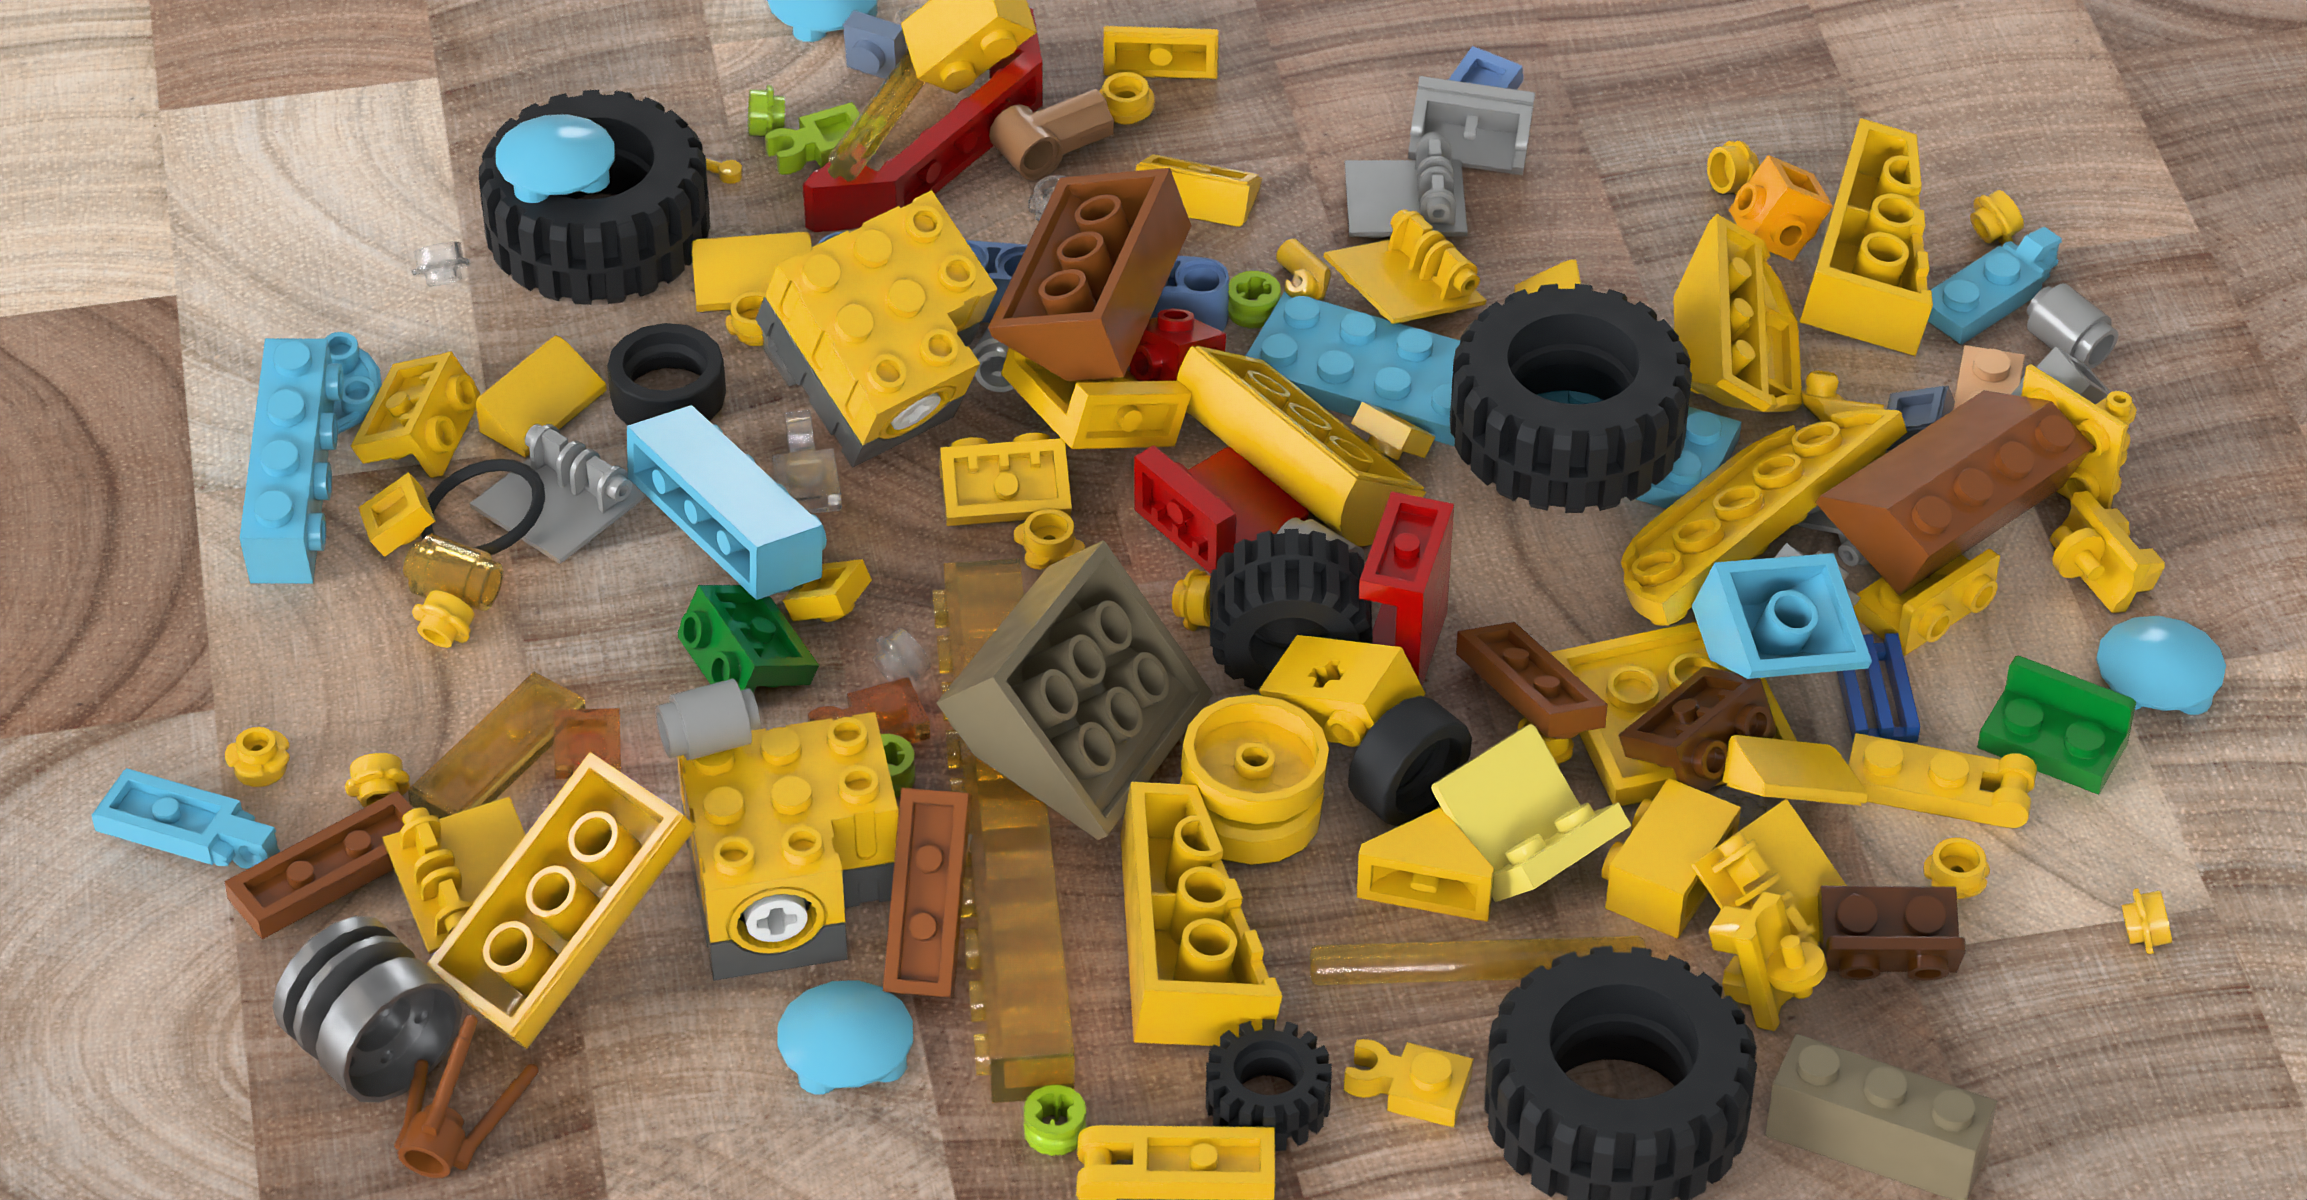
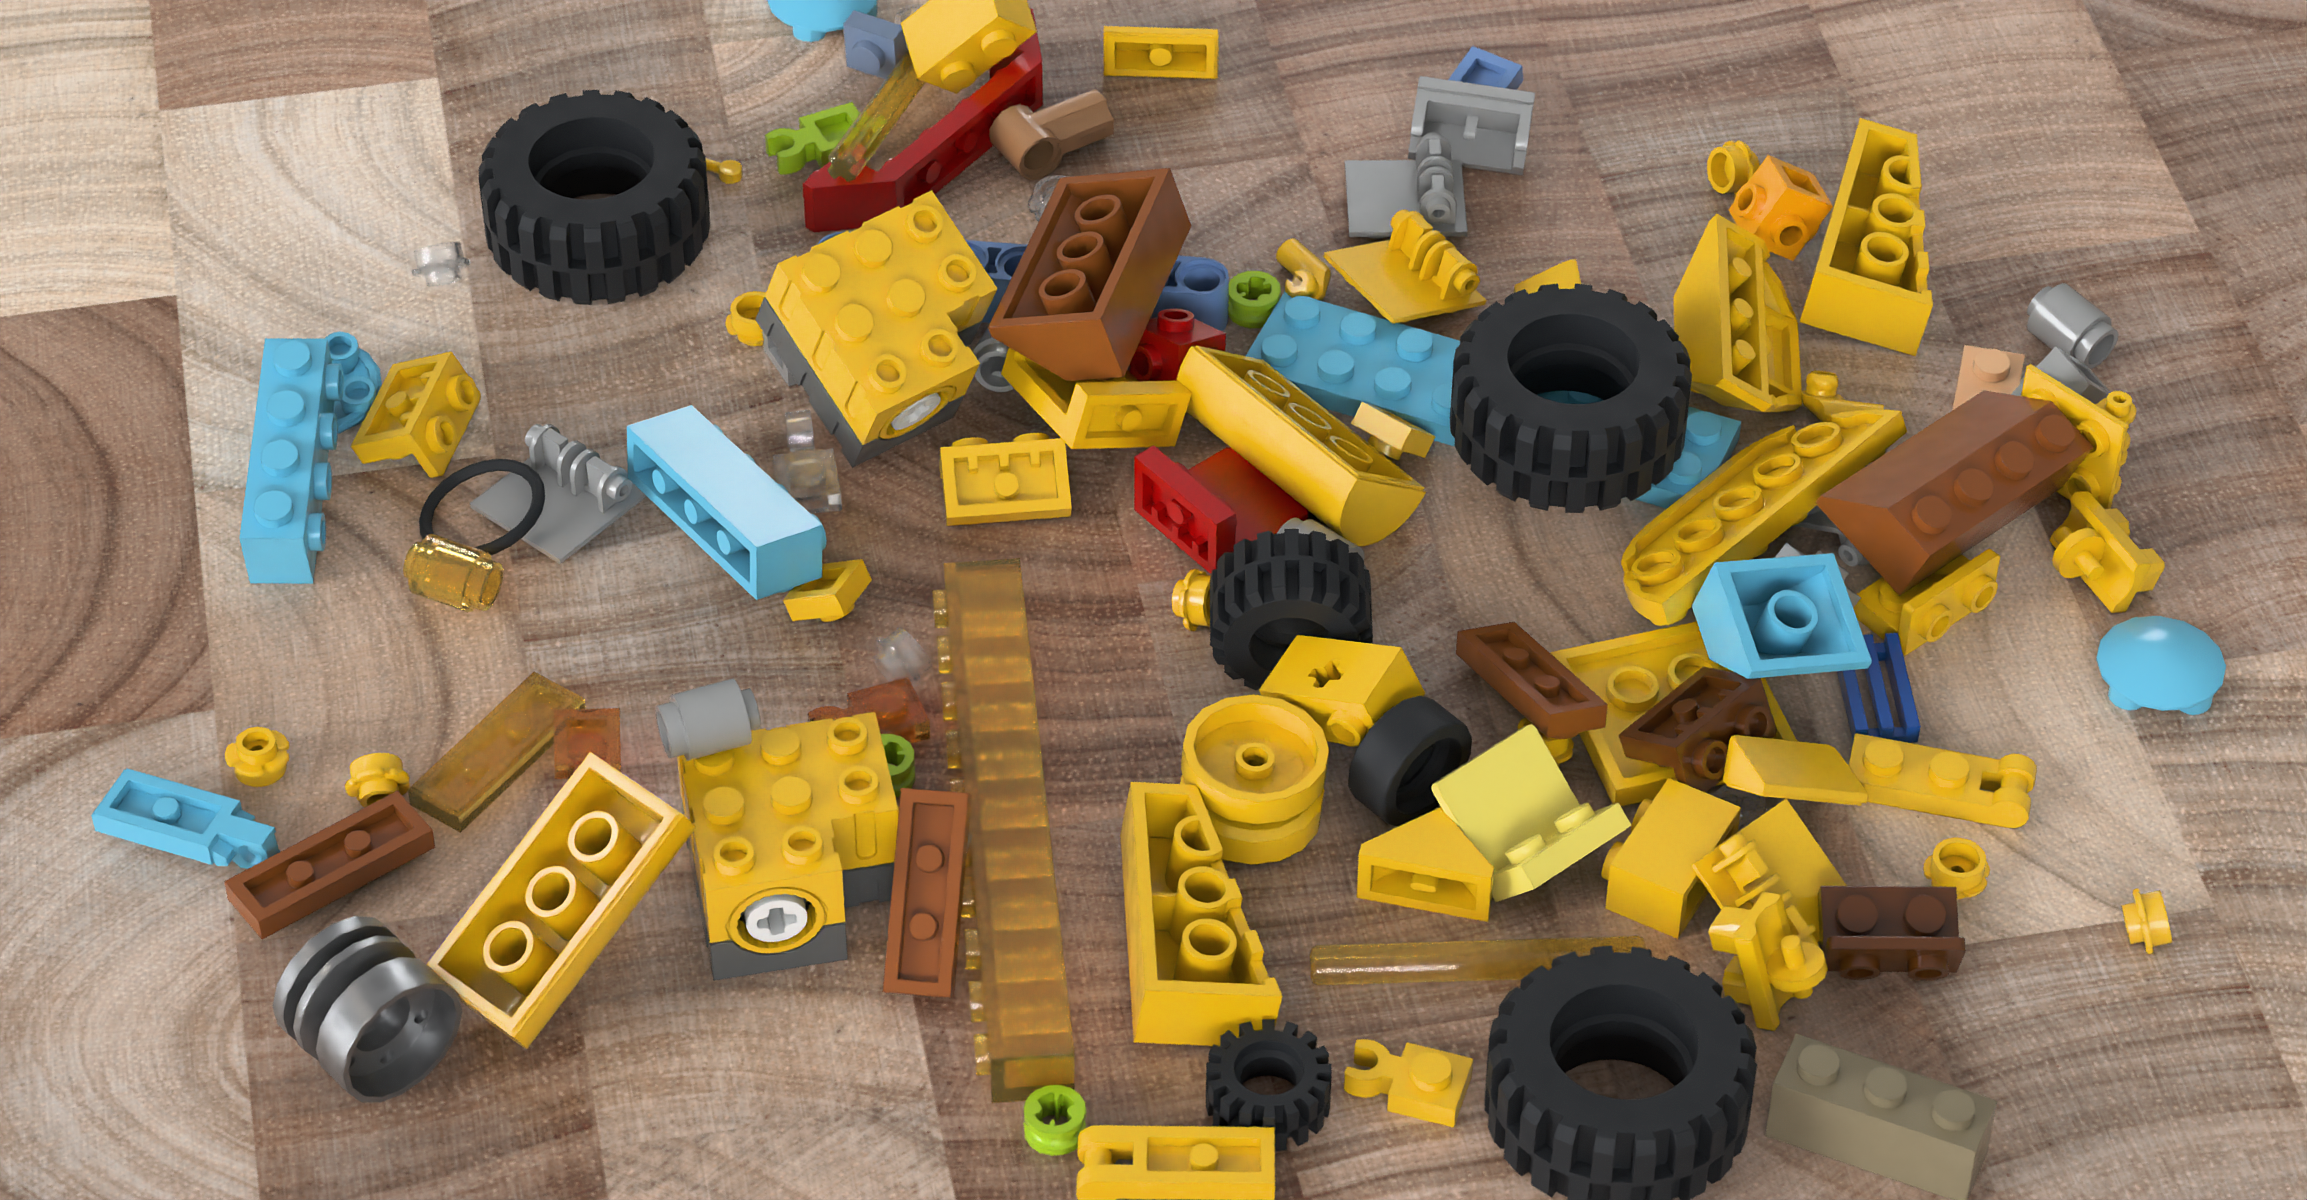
yellow plate [358,472,435,557] -> none
yellow hinge [383,796,526,954] -> none
dark orange plant [394,1014,539,1178] -> none
yellow plate [412,590,475,648] -> none
yellow slope [476,335,607,458] -> none
medium azure dish [496,114,615,203] -> none
black tyre [607,323,726,425] -> none
green bracket [678,585,819,693] -> none
yellow slope [691,232,812,312] -> none
lime plate [748,85,785,136] -> none
medium azure dish [777,980,913,1095] -> none
dark tan slope [936,540,1213,840] -> none
yellow plate [1014,509,1085,570] -> none
yellow plate [1099,72,1155,125] -> none
yellow slope [1135,154,1262,227] -> none
red panel [1359,491,1454,686] -> none
sand blue tile [1887,386,1955,450] -> none
medium azure hinge [1928,227,2062,345] -> none
yellow plate [1970,190,2024,245] -> none
green bracket [1977,656,2136,795] -> none

